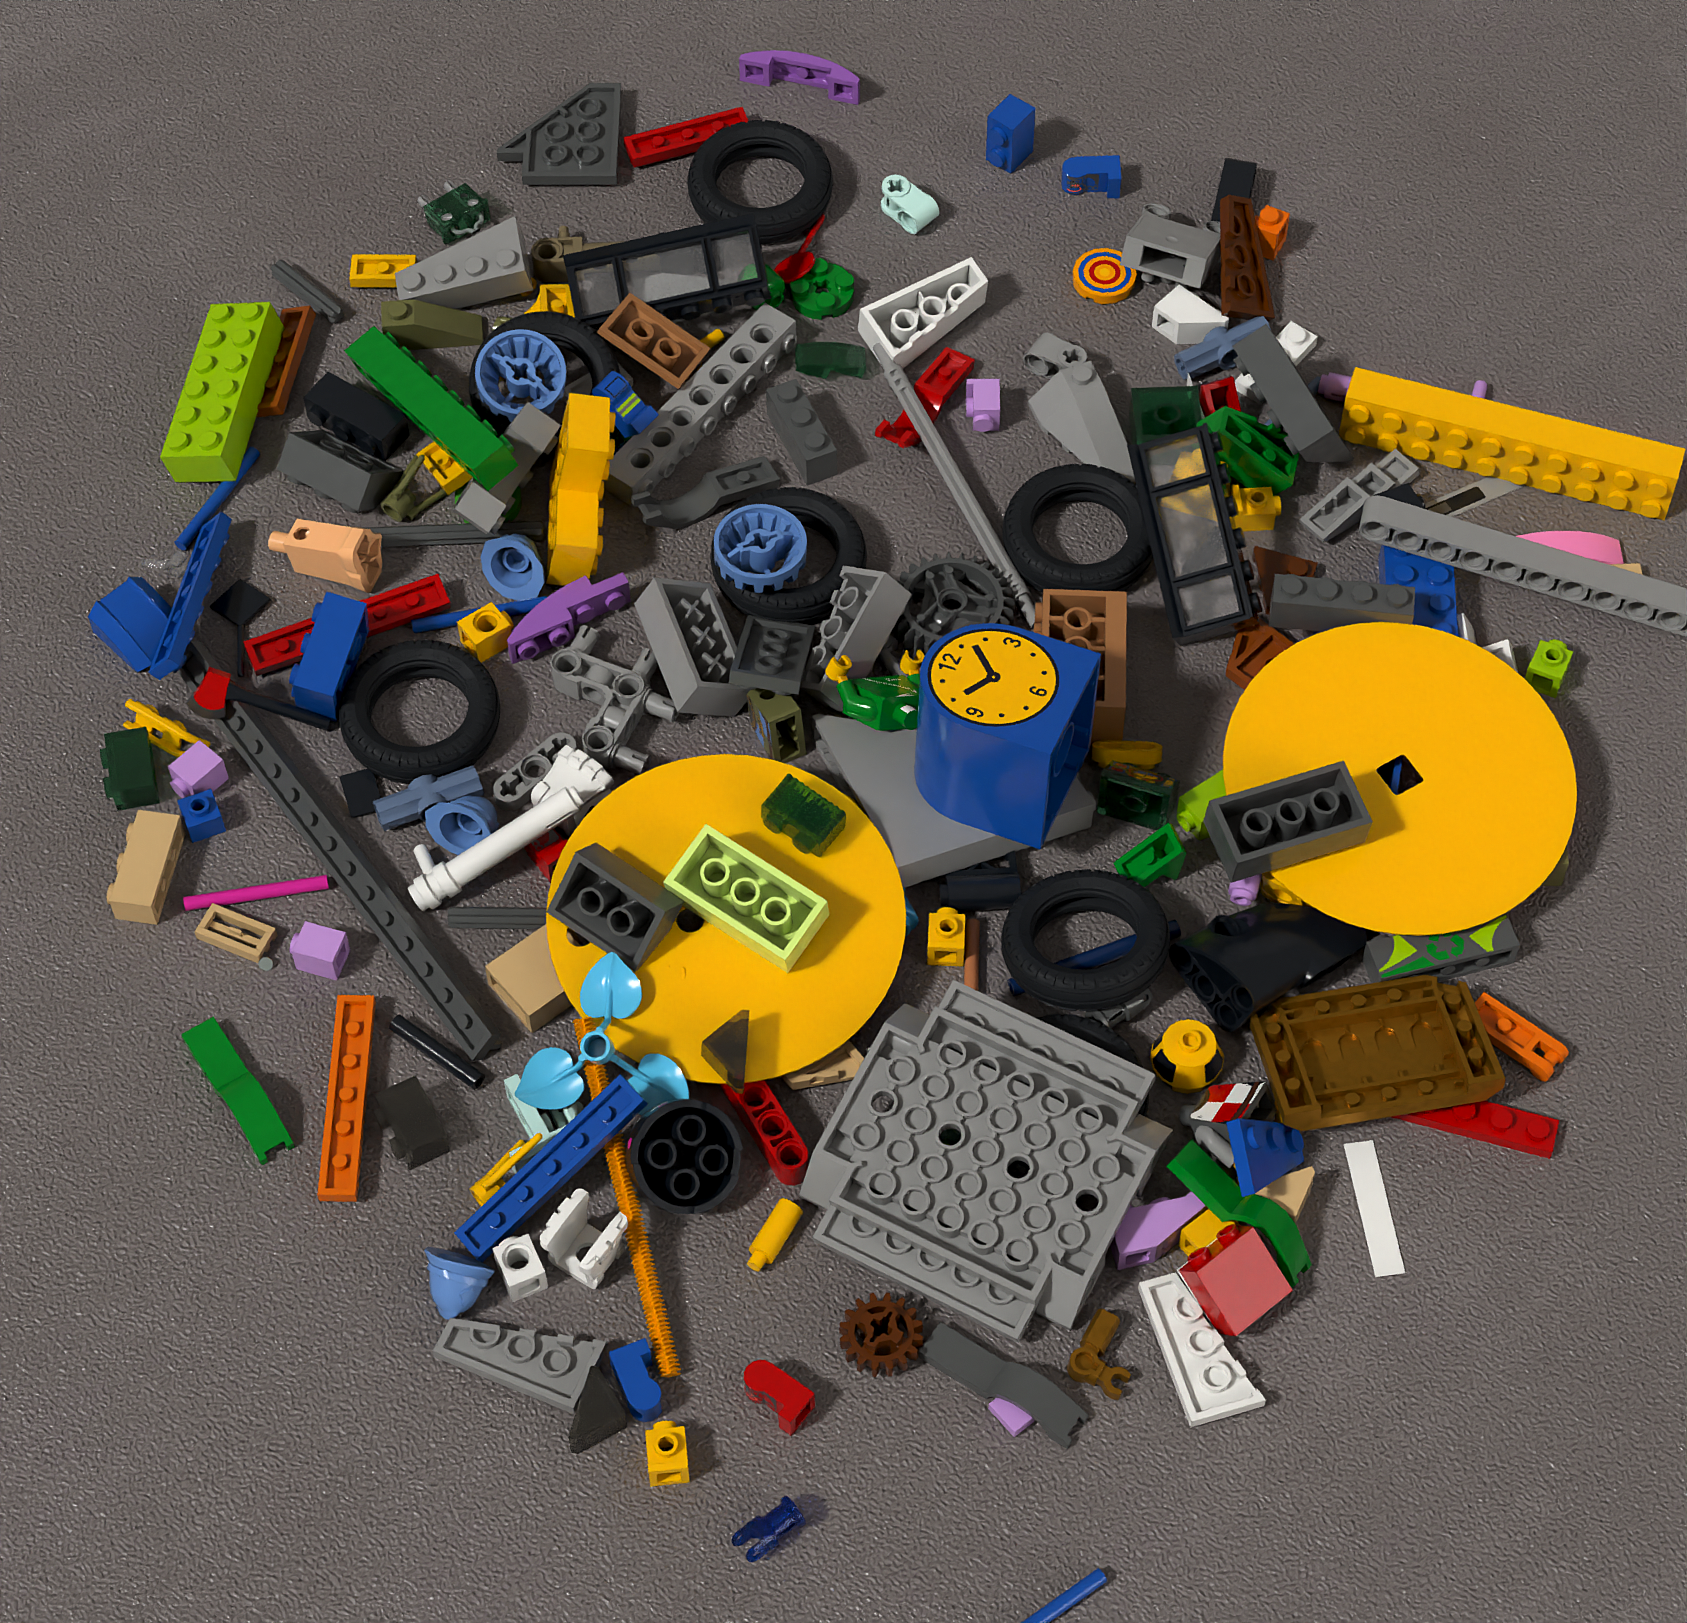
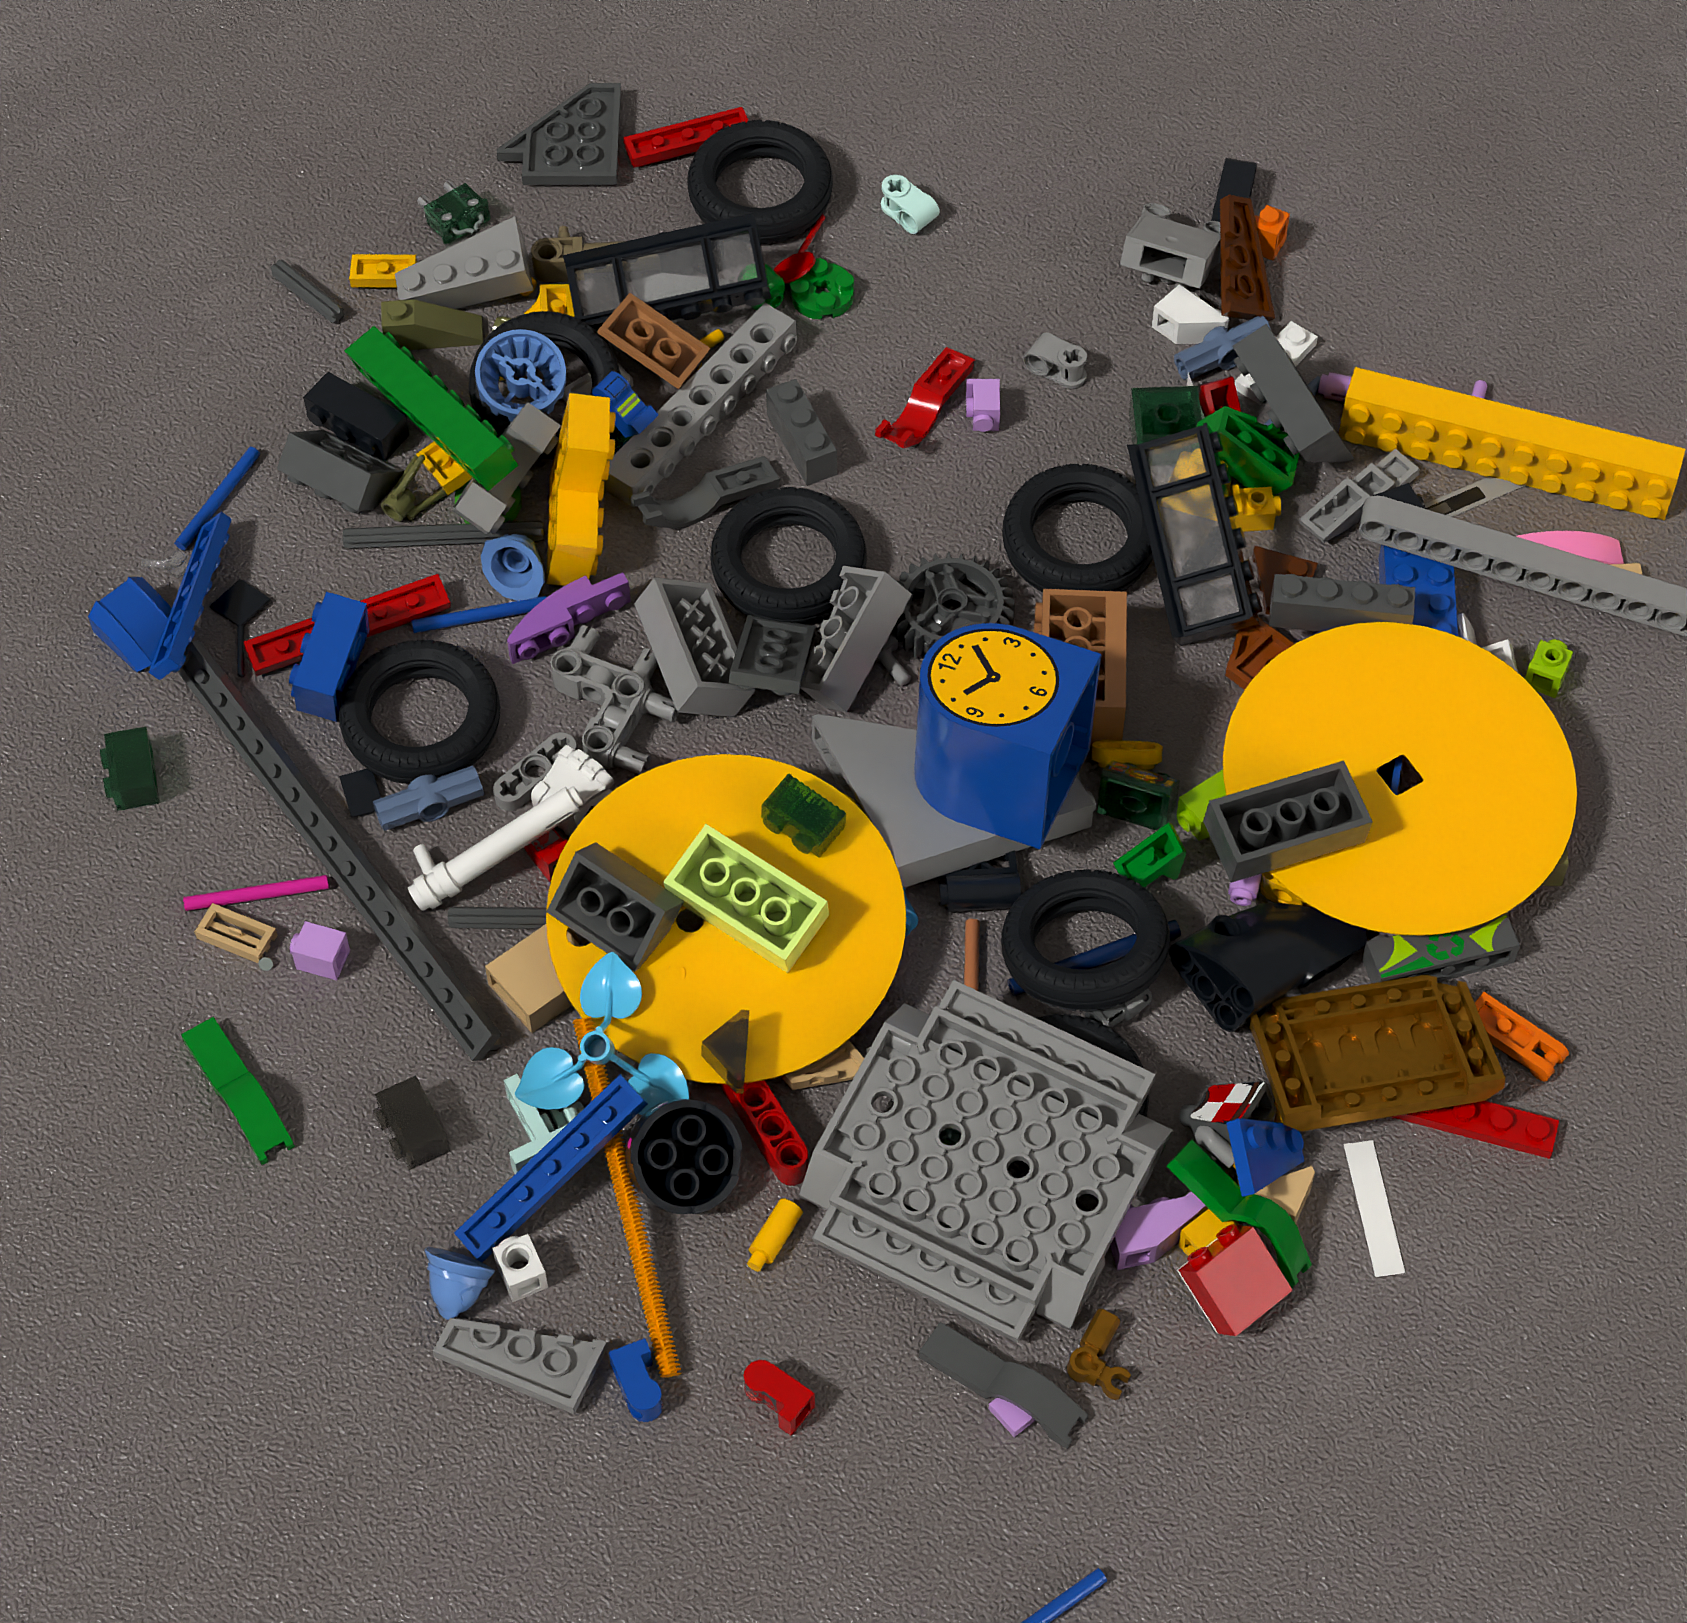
tan brick [107,810,185,925] -> none
yellow piece [123,699,211,757] -> none
lime brick [160,302,285,482] -> none
lavender brick [168,740,229,798] -> none
blue plate [177,789,226,843] -> none
piece [187,667,331,731] -> none
dark orange plate [256,305,316,417] -> none
light nougat piece [268,519,382,593] -> none
orange plate [317,995,376,1202] -> none
black piece [389,1014,485,1090] -> none
medium blue piece [425,795,499,855] -> none
yellow brick [457,602,514,663] -> none
yellow plant [469,1133,543,1206] -> none
white piece [540,1188,628,1289] -> none
clear smoke slope [568,1366,627,1454] -> none
yellow brick [645,1421,690,1487] -> none
medium blue gear [714,504,807,593] -> none
clear blue piece [731,1496,806,1562] -> none
medium lavender slope [739,50,860,105] -> none
olive torso [746,688,807,763] -> none
clear green slope [795,342,866,379] -> none
green torso [825,650,925,731] -> none
reddish brown gear [839,1292,923,1377] -> none
white wedge [858,257,988,369] -> none
light grey axle [873,343,1035,629] -> none
yellow brick [927,907,965,966] -> none
blue brick [986,94,1036,174] -> none
light grey wedge [1028,361,1136,484] -> none
blue leg [1061,155,1121,198] -> none
light orange tile [1072,248,1137,304] -> none
white wing [1138,1272,1266,1428] -> none
yellow cone [1150,1019,1224,1094] -> none

